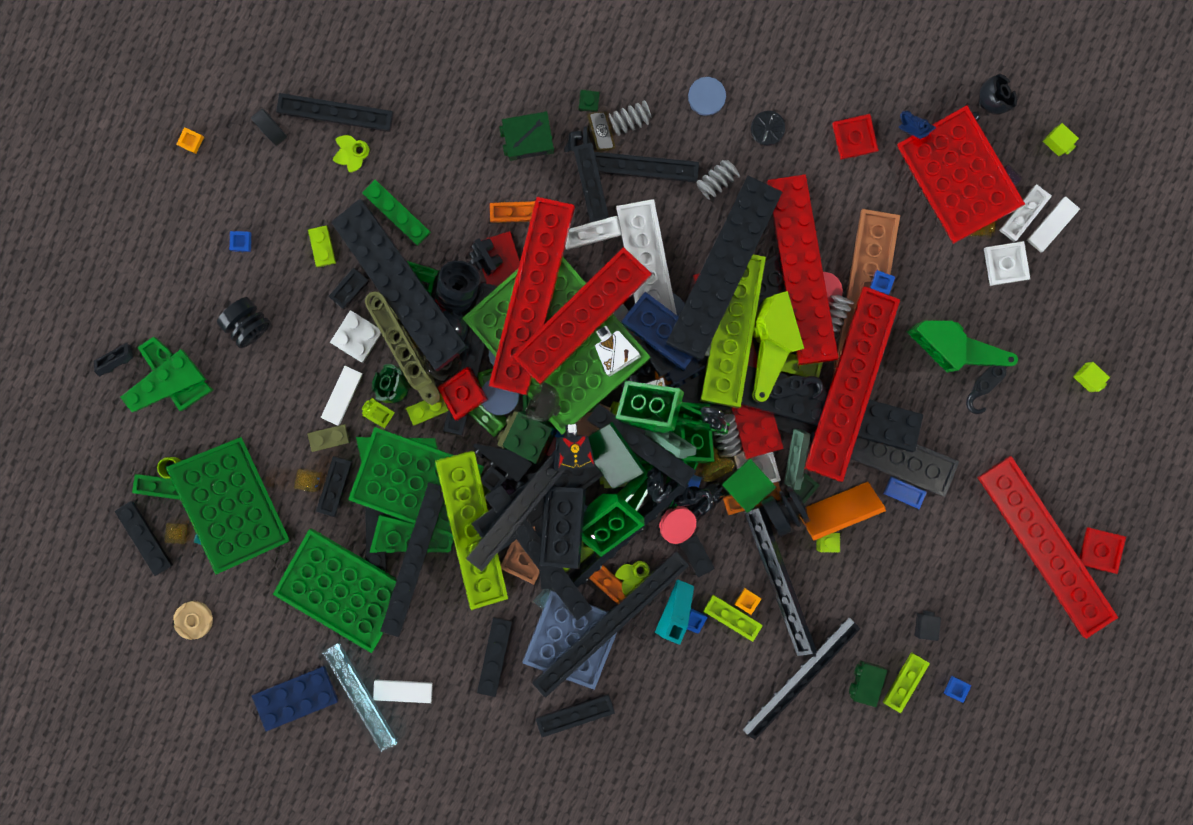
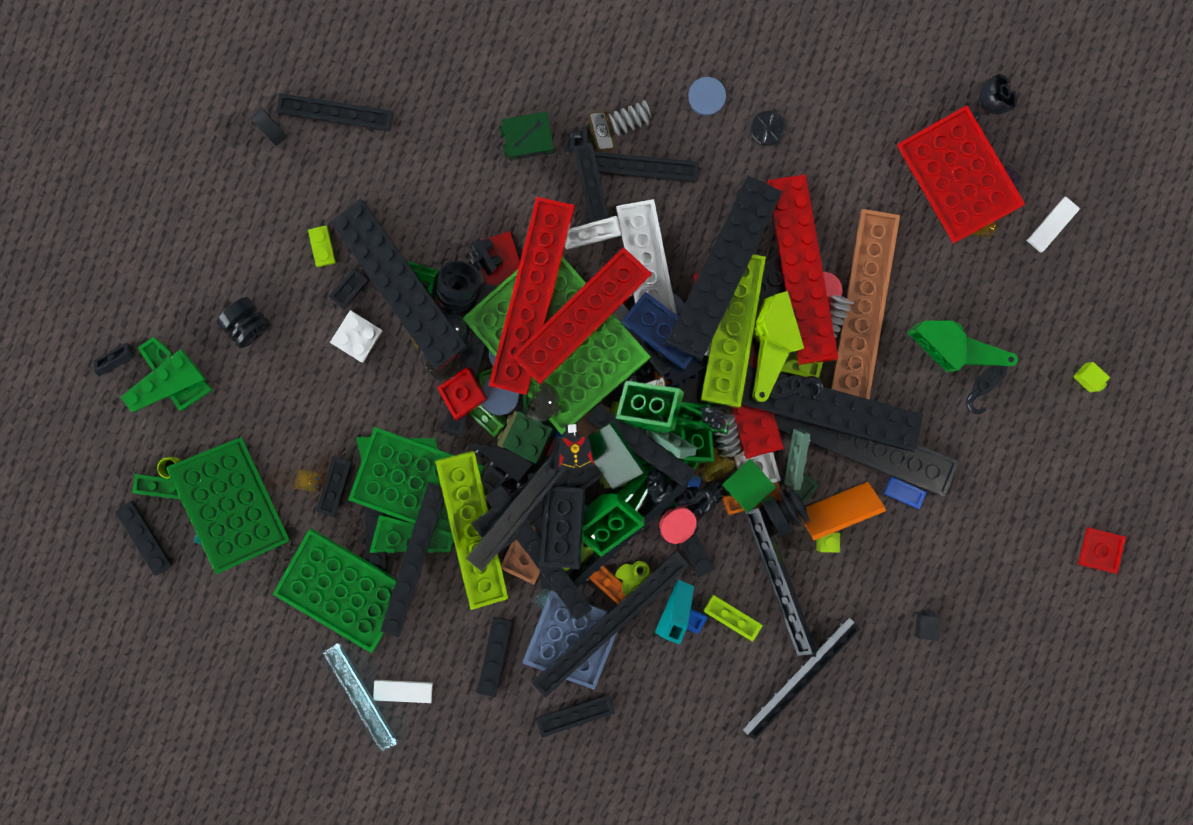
clear yellow plate [165,523,188,544] -> none
tan tile [173,601,213,640] -> none
light orange plate [176,127,204,154] -> none
blue plate [229,231,251,252] -> none
dark blue plate [252,666,338,731] -> none
olive plate [307,424,350,452] -> none
white tile [321,366,363,426] -> none
lime plate [333,135,369,172] -> none
green plate [362,180,431,246] -> none
lime bracket [362,398,395,429] -> none
olive piece [365,292,440,406] -> none
dark green cylinder [372,364,410,404] -> none
lime plate [406,394,449,426] -> none
orange tile [490,201,535,223] -> none
dark green plate [579,90,600,112] -> none
white torso [595,326,641,377] -> none
light grey piece [697,160,740,200] -> none
light orange plate [734,588,761,615] -> none
red plate [804,286,900,482] -> none
red tile [832,114,879,160] -> none
dark green brick [849,660,887,707] -> none
blue plate [870,270,895,295] -> none
lime plate [883,652,930,713] -> none
dark blue hinge [899,111,936,139] -> none
blue plate [944,676,971,703] -> none
red plate [977,456,1118,639] -> none
white plate [984,241,1030,286] -> none
white plate [999,184,1051,242] -> none
lime brick [1043,123,1079,156] -> none

